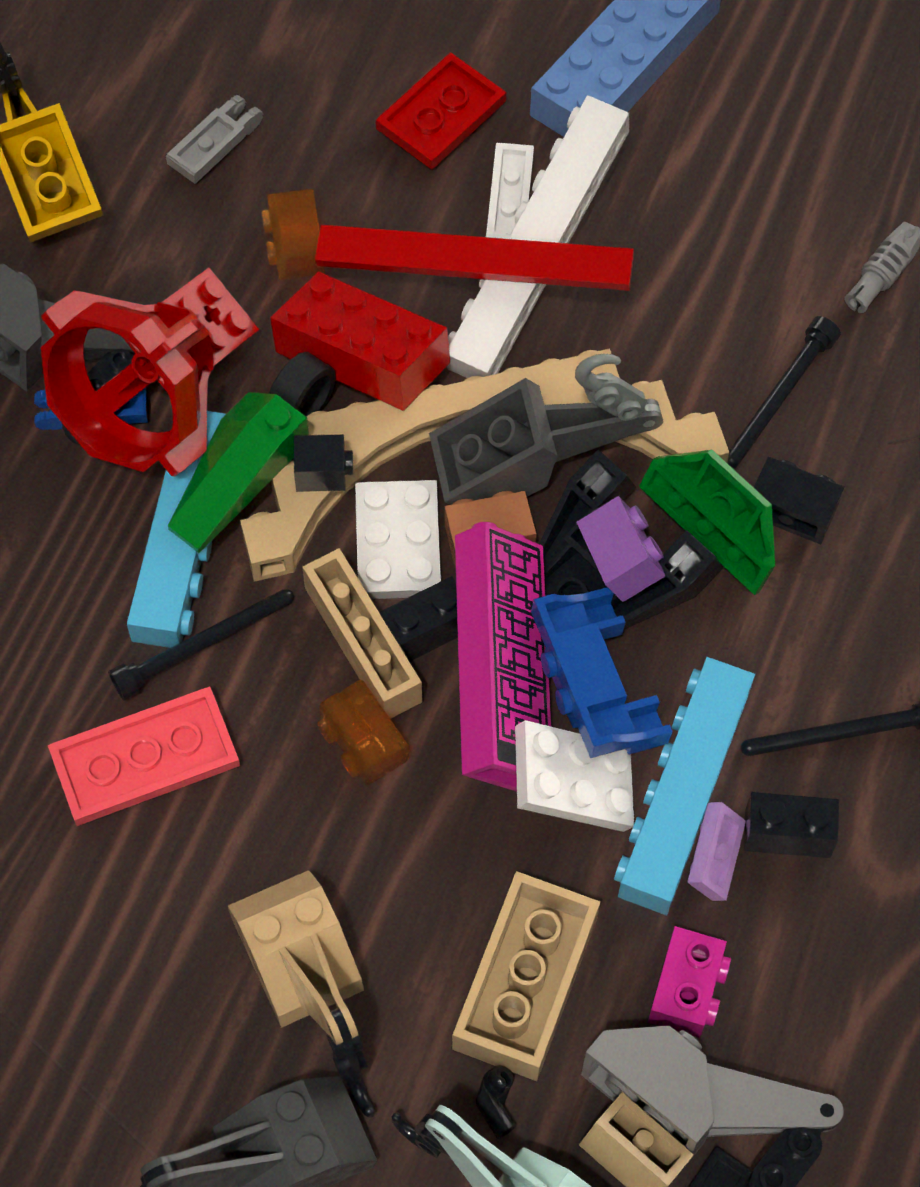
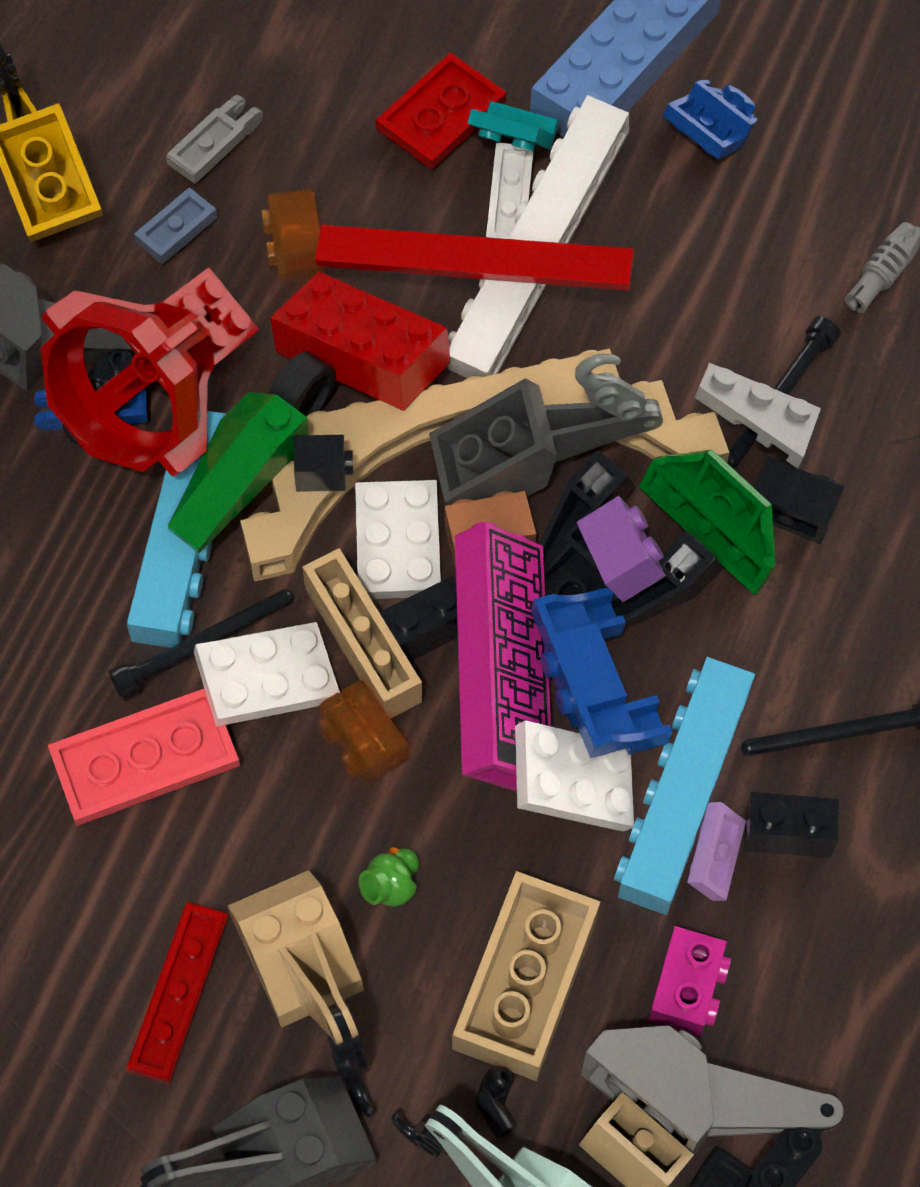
none -> red tile [126,902,229,1086]
none -> sand blue plate [134,187,218,265]
none -> white plate [194,622,341,727]
none -> bright green animal [359,847,420,907]
none -> teal slope [467,101,560,152]
none -> blue slope [663,80,757,160]
none -> light grey wing [695,363,821,468]

